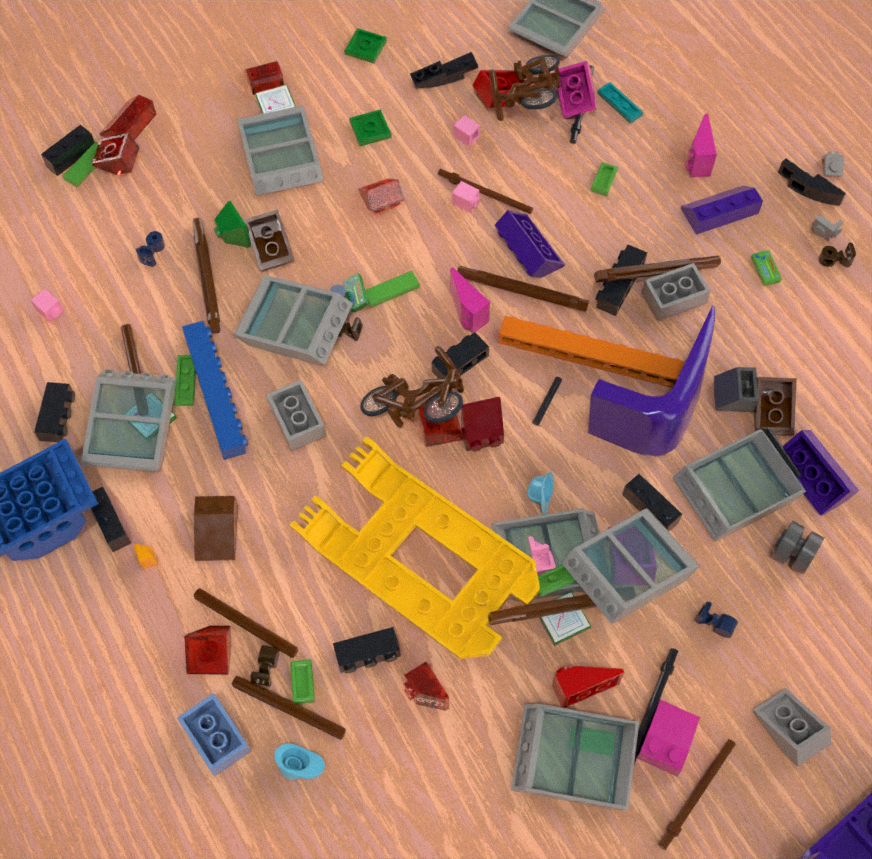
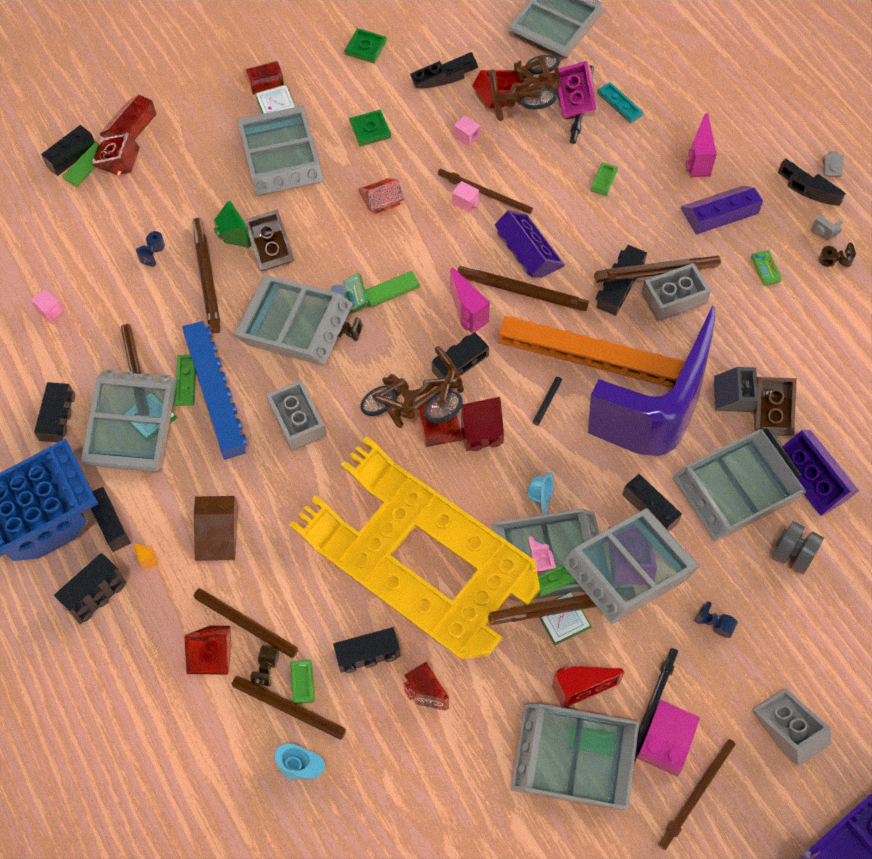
medium blue brick [177,693,251,776] -> none
none -> black brick [54,552,127,624]

